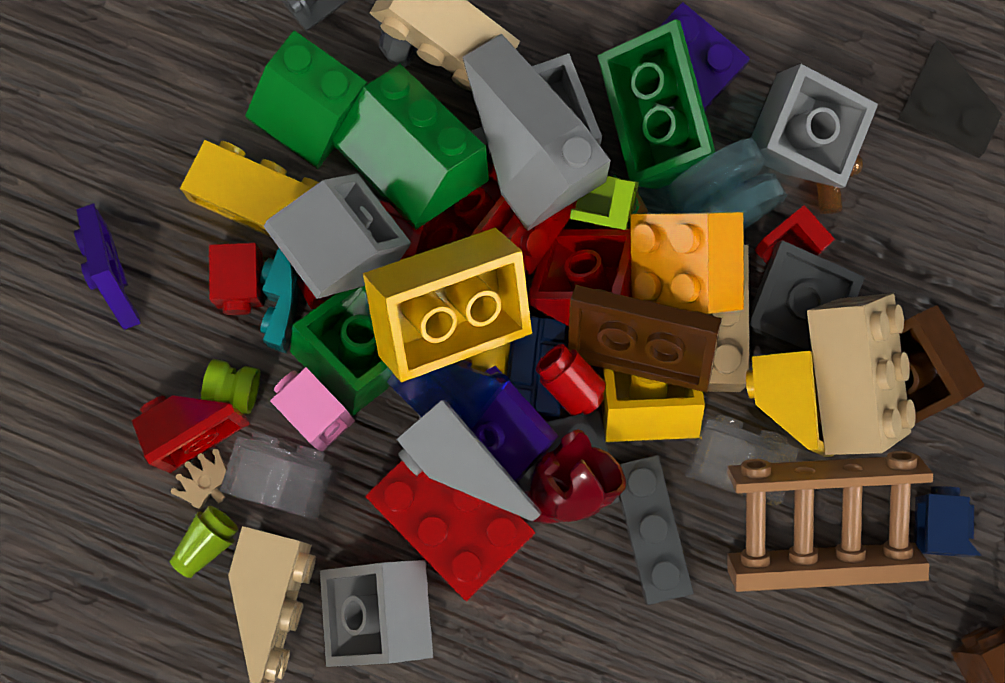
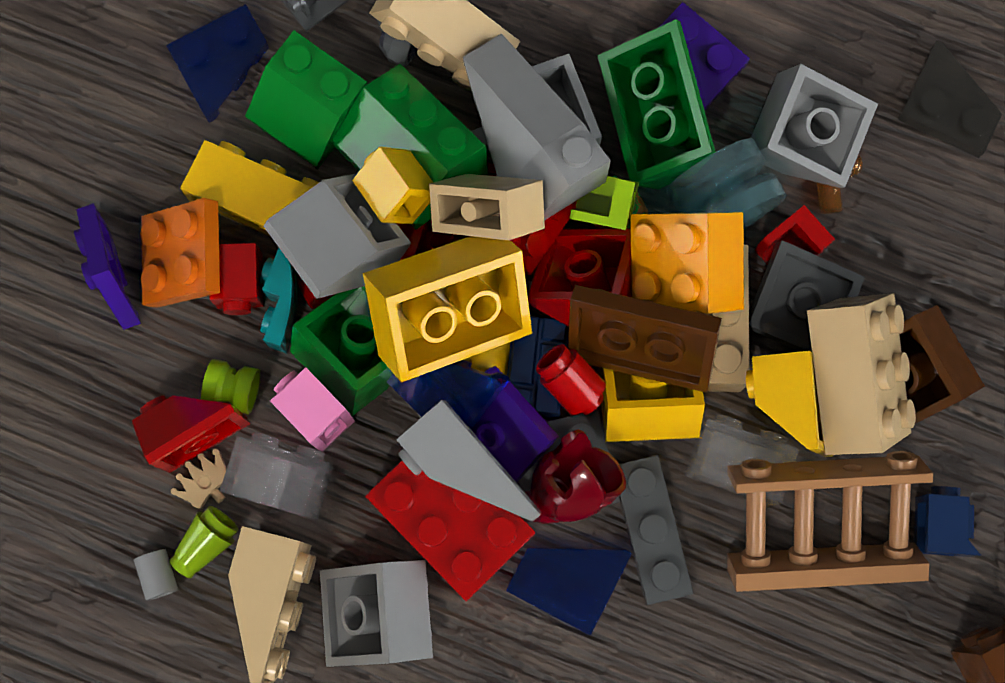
none -> light grey hinge [133,549,179,601]
none -> orange plate [140,198,220,308]
none -> clear blue wing [166,4,269,123]
none -> yellow brick [352,147,434,224]
none -> tan brick [429,174,545,240]
none -> clear blue wing [506,548,632,636]

